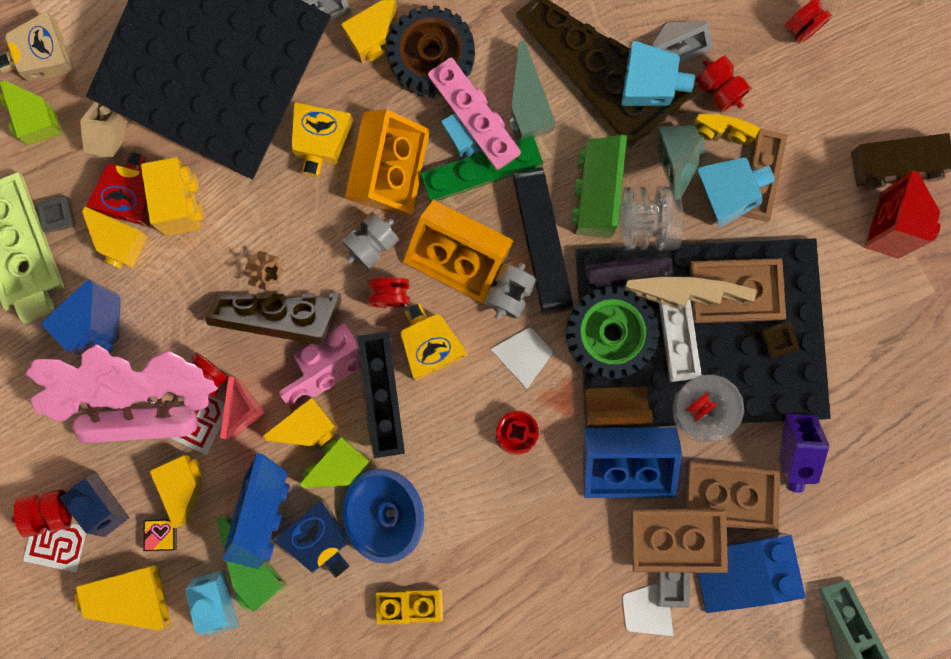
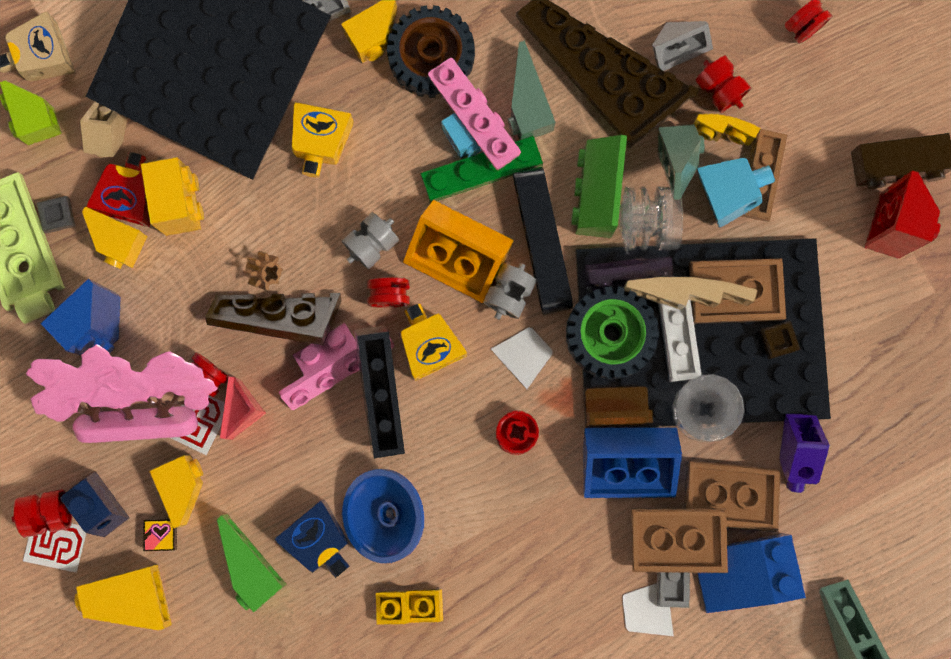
medium azure torso [185,569,239,636] -> none
blue slope [221,452,289,569] -> none
yellow slope [263,398,338,447] -> none
lime slope [300,437,371,488] -> none
light orange slope [345,109,430,215] -> none
medium azure torso [621,41,695,106] -> none
red bush [685,392,717,422] -> none

